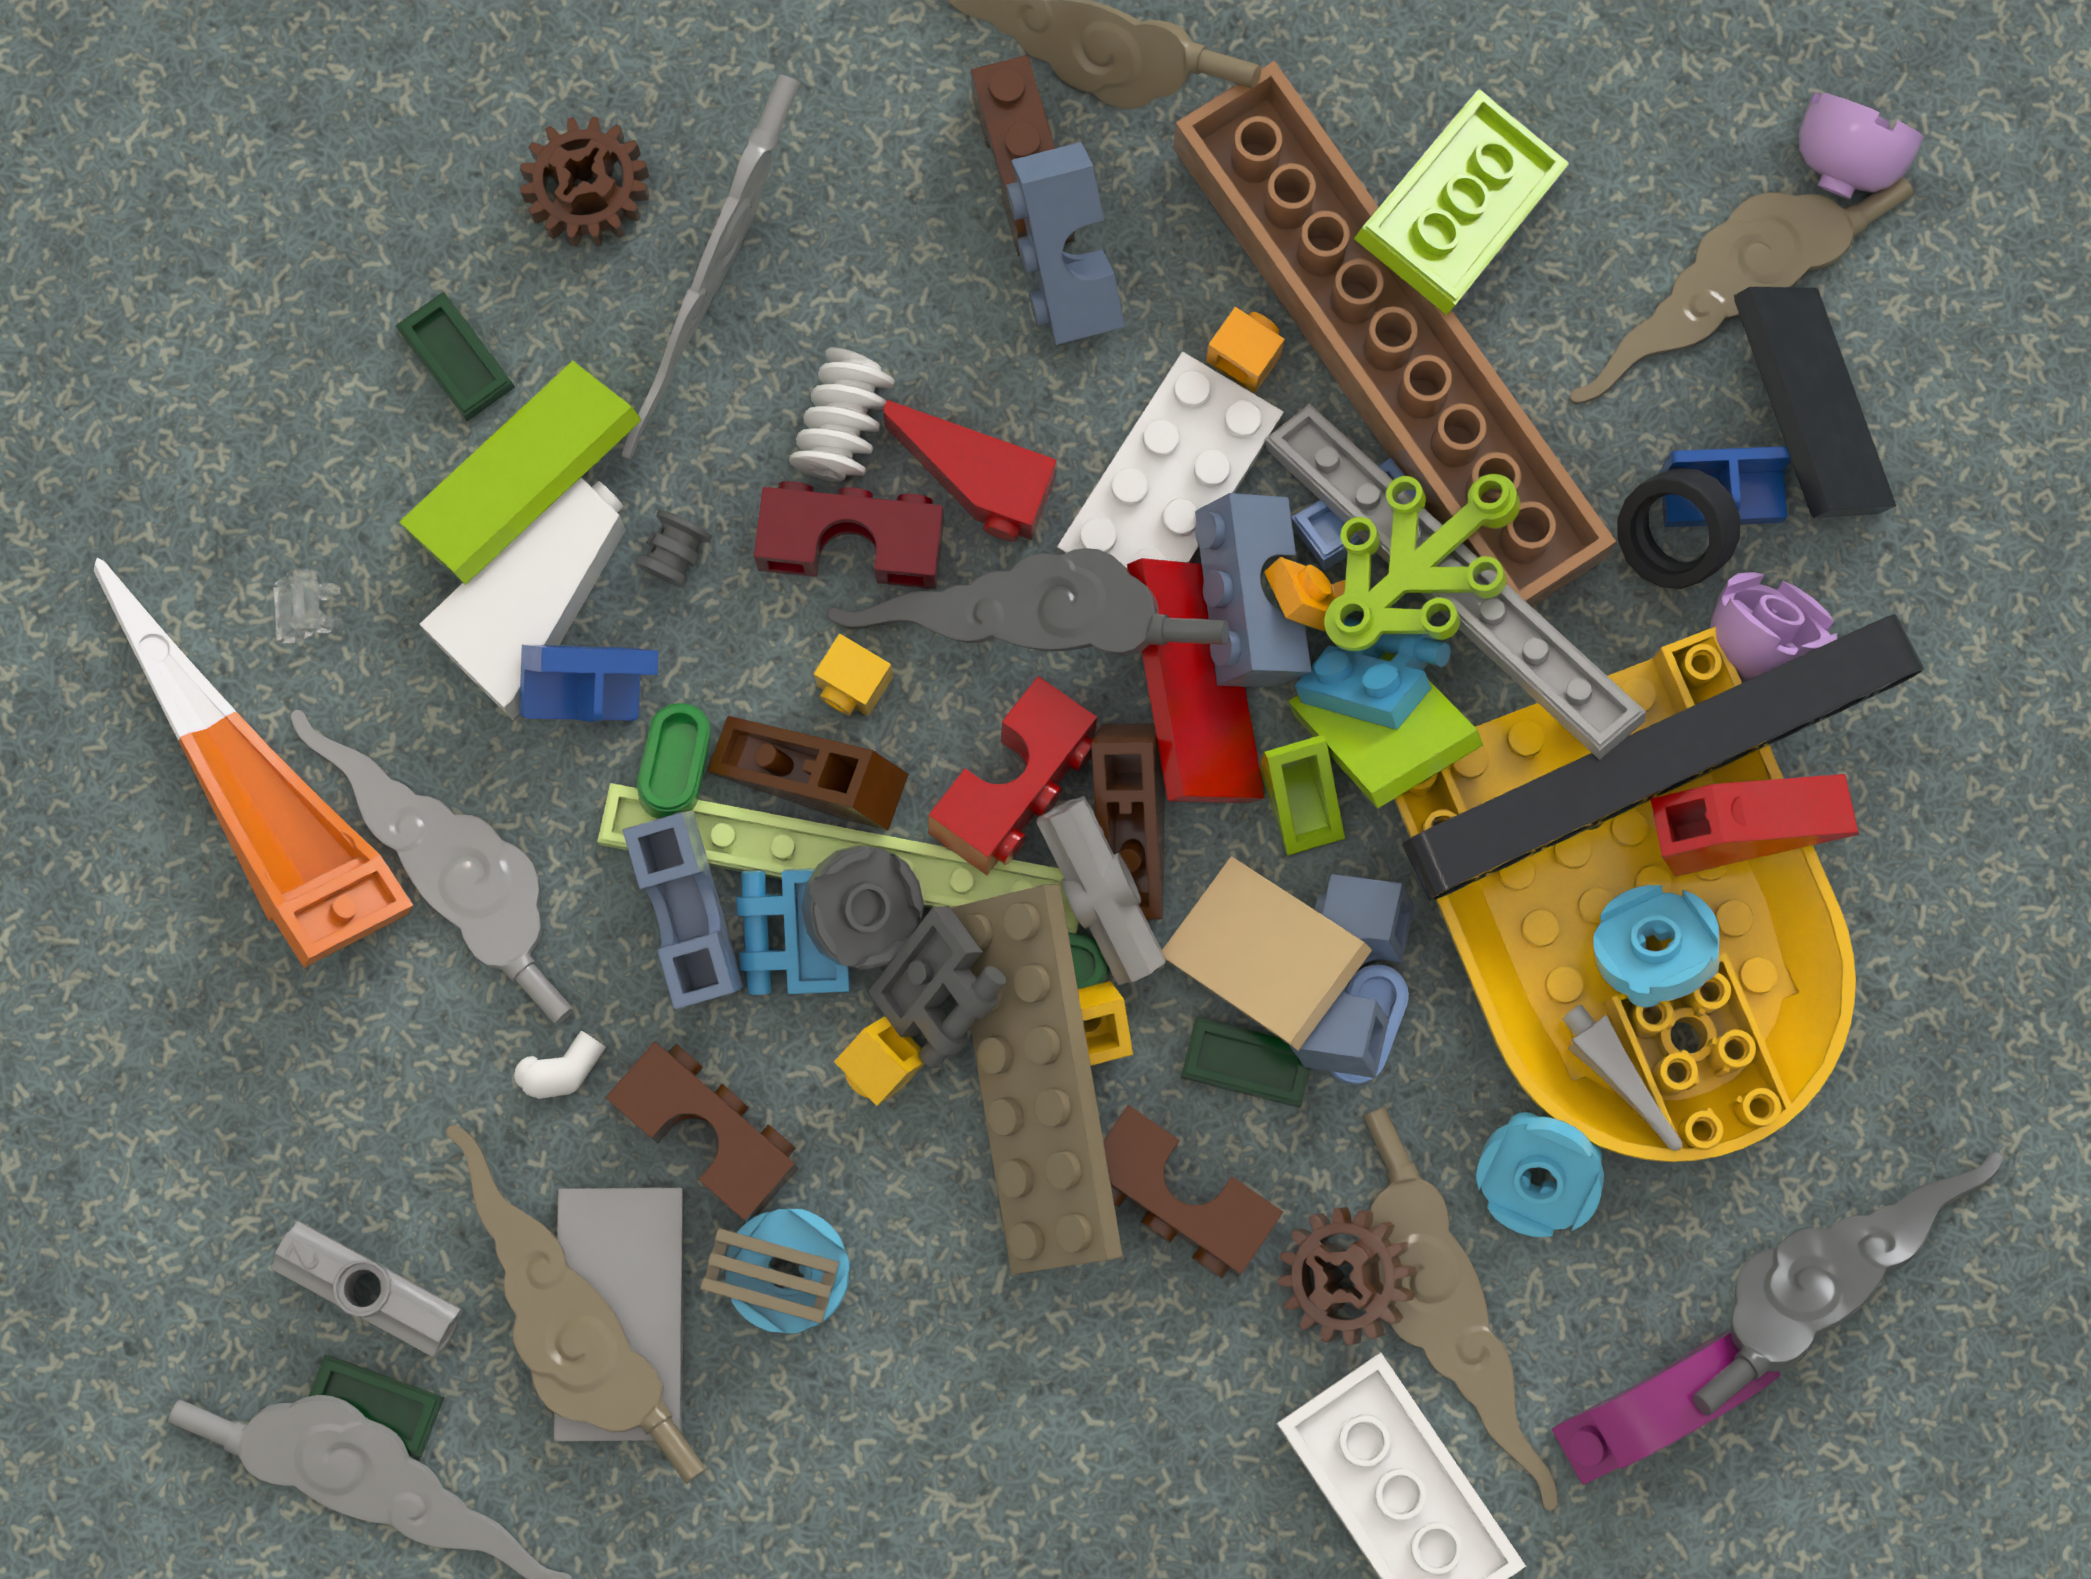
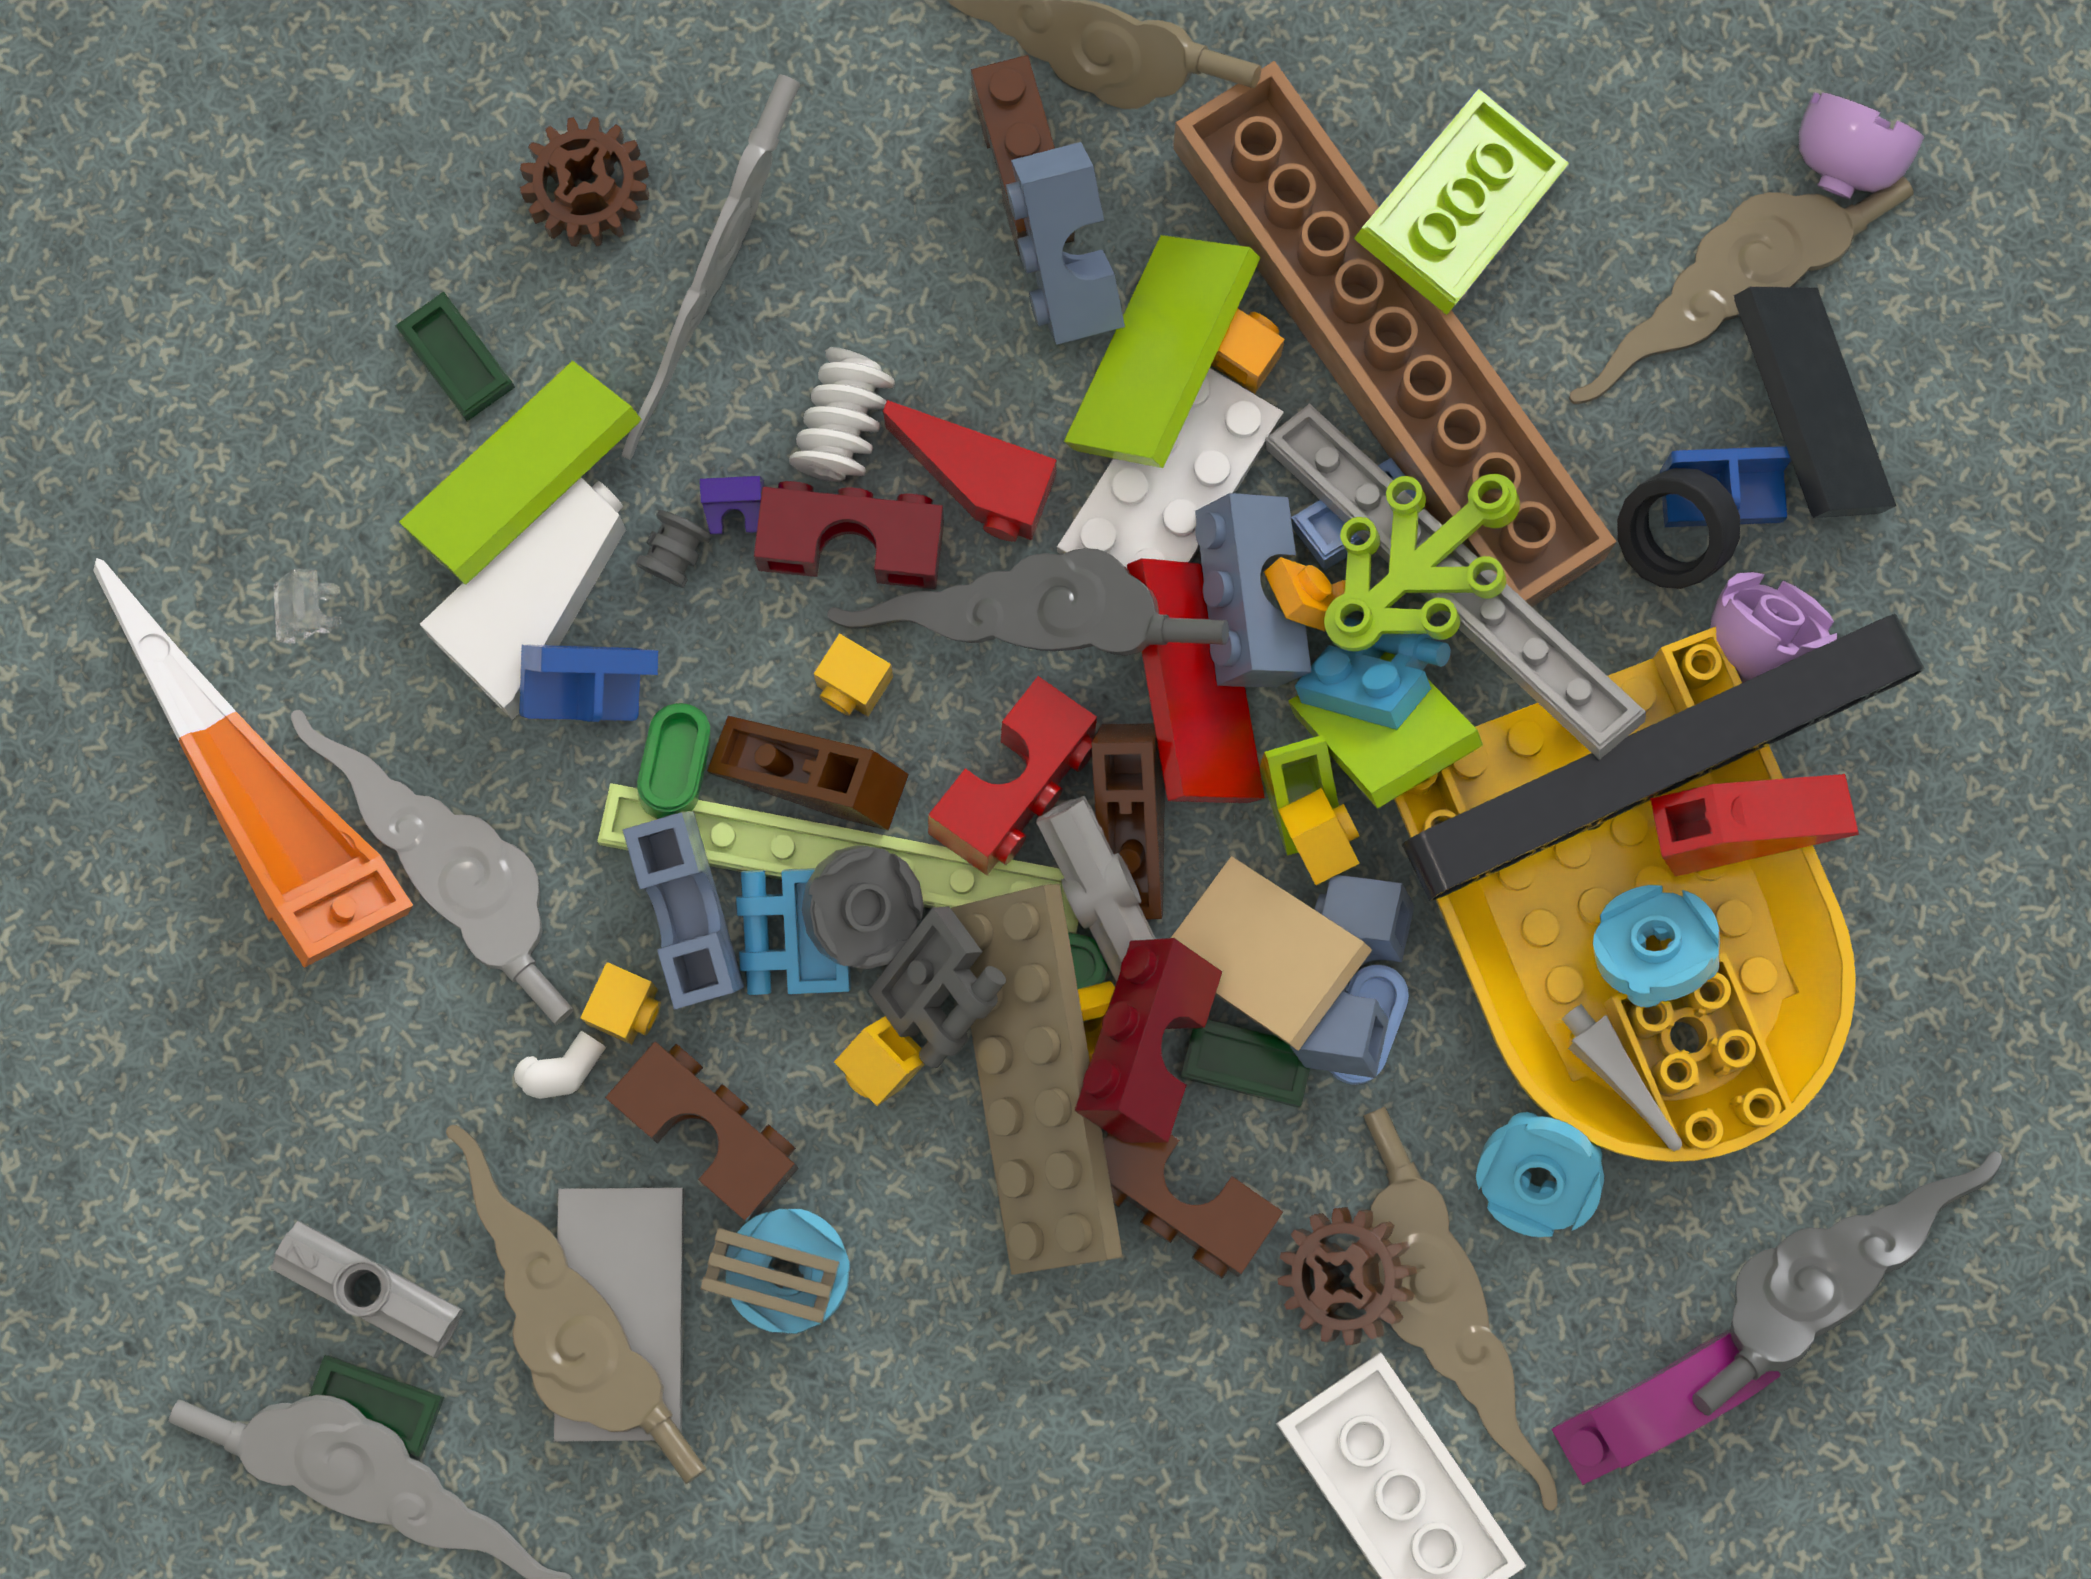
none -> yellow plate [580,962,661,1045]
none -> dark purple tile [700,476,764,535]
none -> lime tile [1064,235,1260,468]
none -> dark red arch [1074,938,1223,1143]
none -> yellow plate [1278,788,1360,885]

